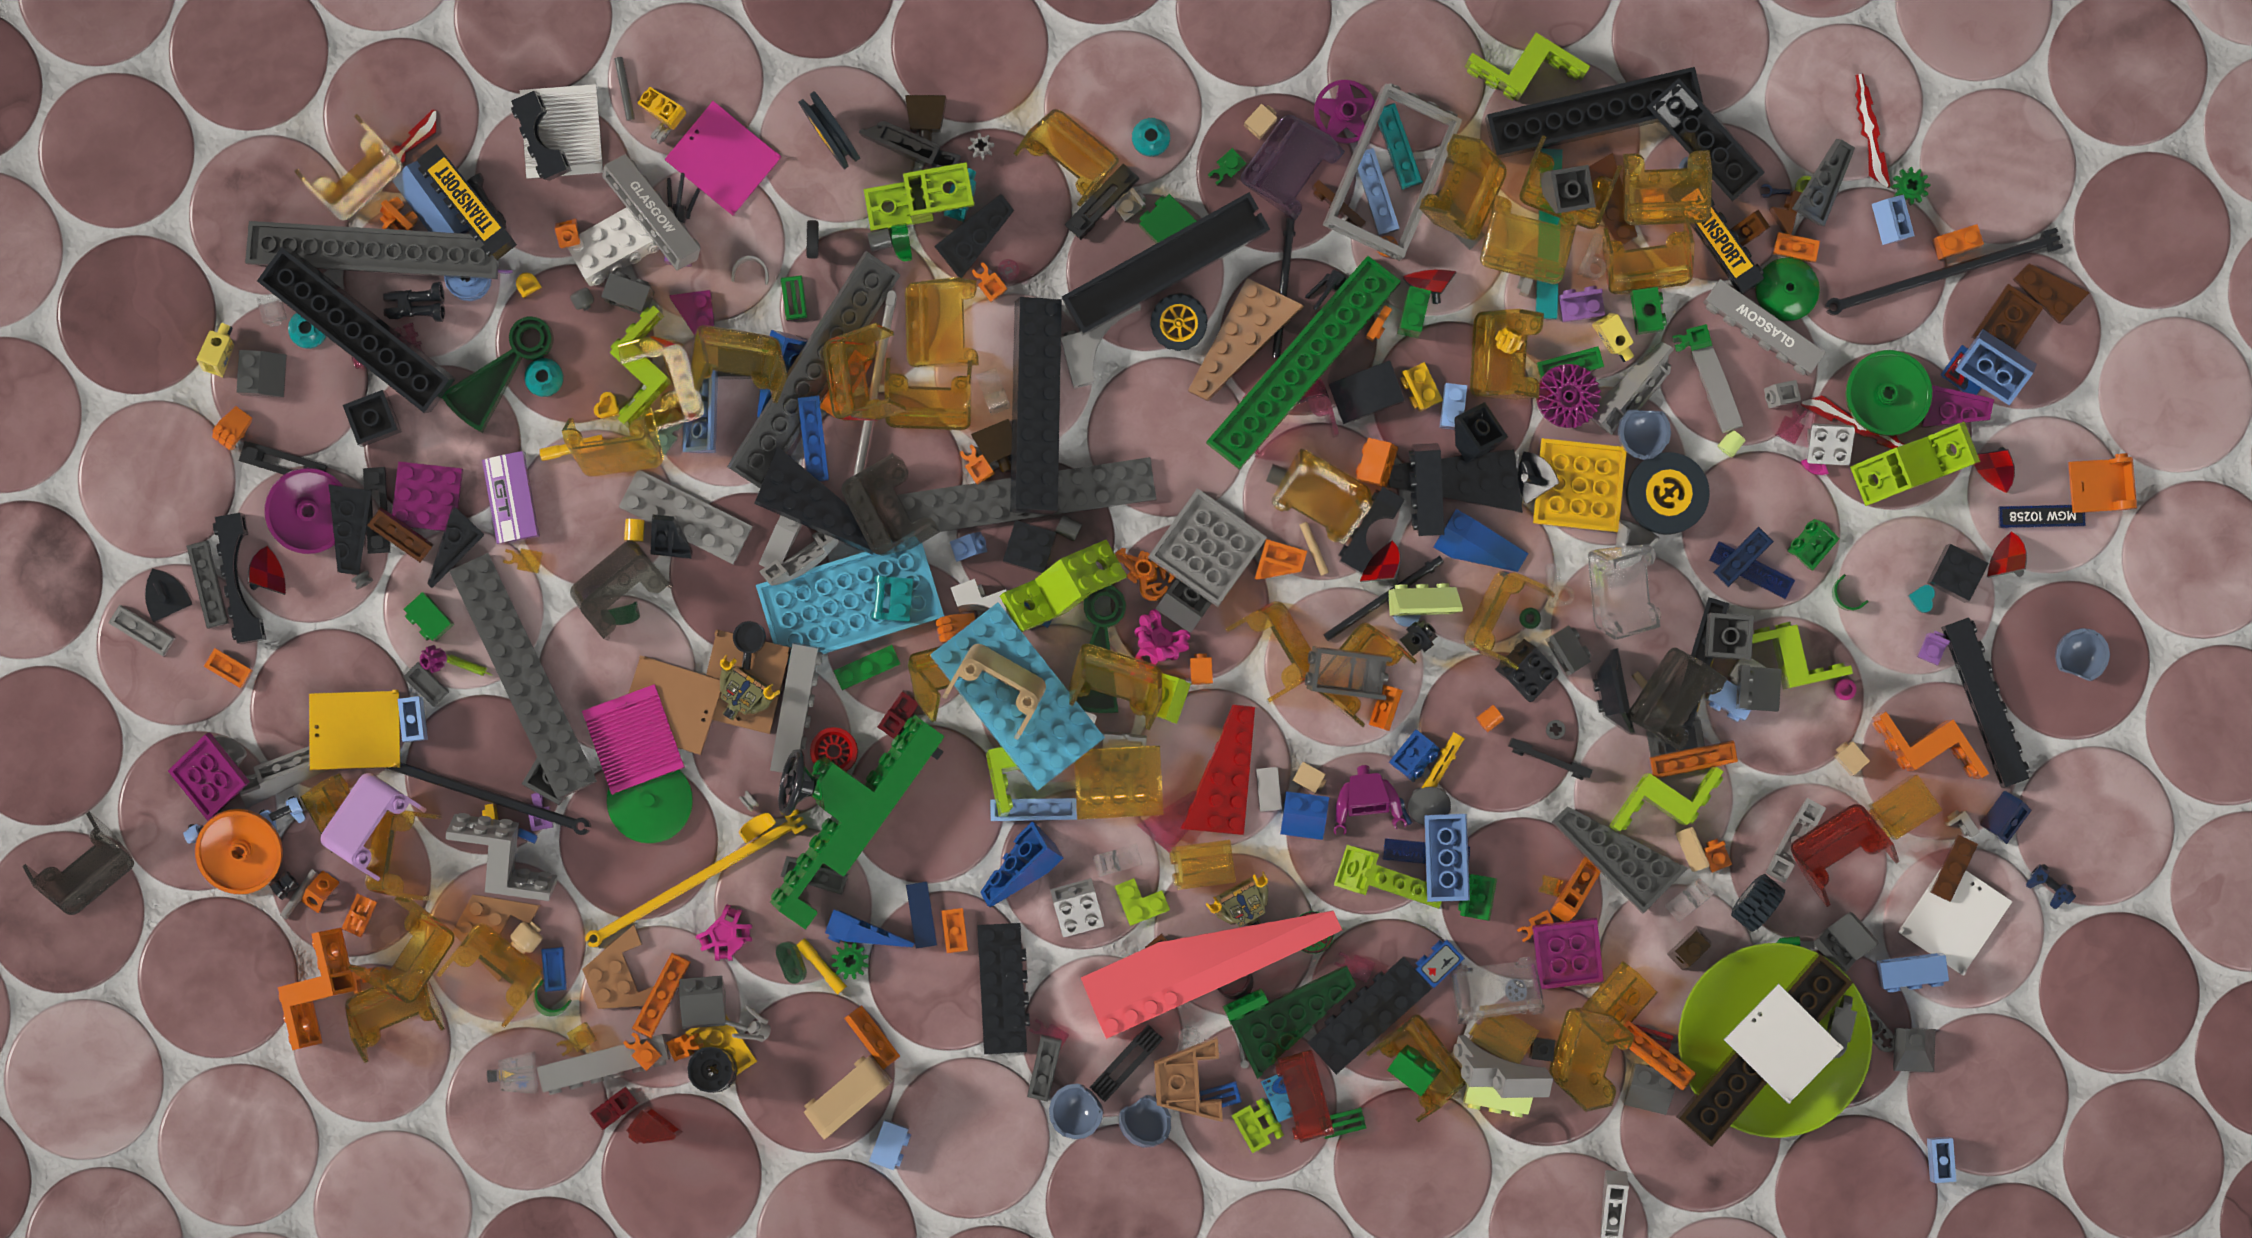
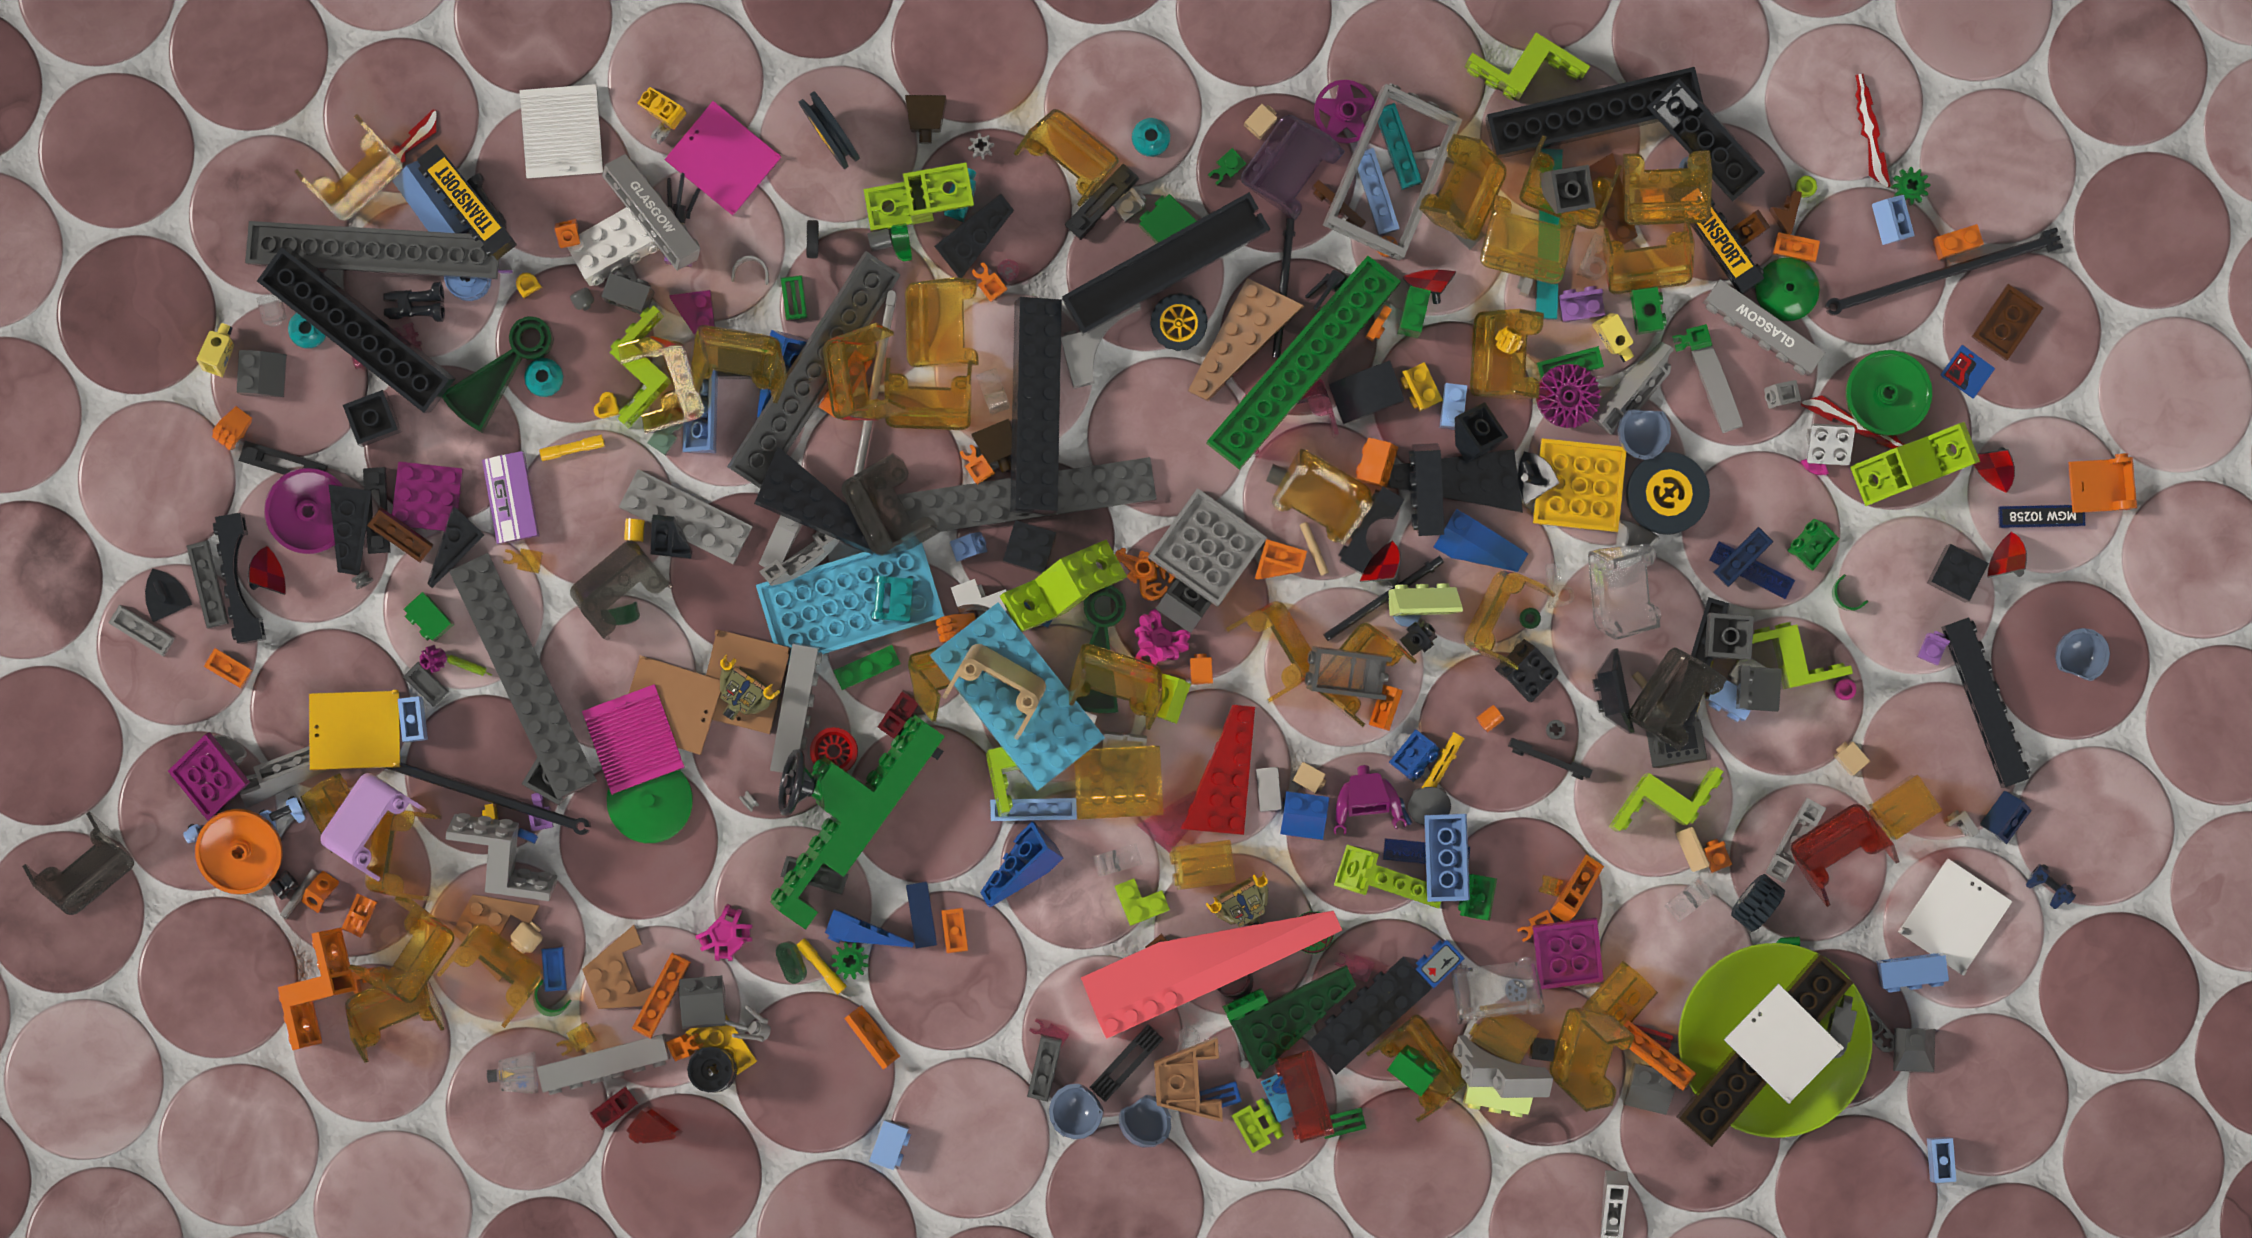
orange hips [380,197,418,231] -> none
black arch [511,91,572,181] -> none
clear yellow windscreen [562,407,664,476] -> none
yellow hinge [585,809,808,947] -> none
dark grey bar [614,57,635,121] -> none
orange plate [623,1032,662,1071] -> none
black piece [733,621,766,670] -> none
yellow helmet [738,813,776,844] -> none
blue plate [797,395,829,481] -> none
tan windscreen [804,1055,893,1140] -> none
black wedge [859,121,962,169] -> none
black plate [977,923,1030,1054] -> none
light grey bracket [1050,878,1104,937] -> none
dark grey gear [1055,515,1082,541] -> none
dark grey slope [1545,625,1591,676] -> none
dark grey wing [1552,806,1688,914] -> none
orange tile [1649,740,1738,778] -> none
dark brown torso [1667,926,1712,970] -> none
yellowish green gear [1717,430,1746,458] -> none
dark blue hand [1761,184,1790,198] -> none
clear pink plate [1775,404,1808,445] -> none
dark grey wing [1792,139,1855,226] -> none
dark grey bracket [1813,912,1878,973] -> none
orange bracket [1872,712,1989,779] -> none
teal tile [1908,585,1935,613] -> none
magenta wing [1921,385,1994,427] -> none
reddish brown plate [1930,835,1978,902] -> none
medium blue brick [1955,329,2037,406] -> none
reddish brown wing [2013,263,2090,324] -> none

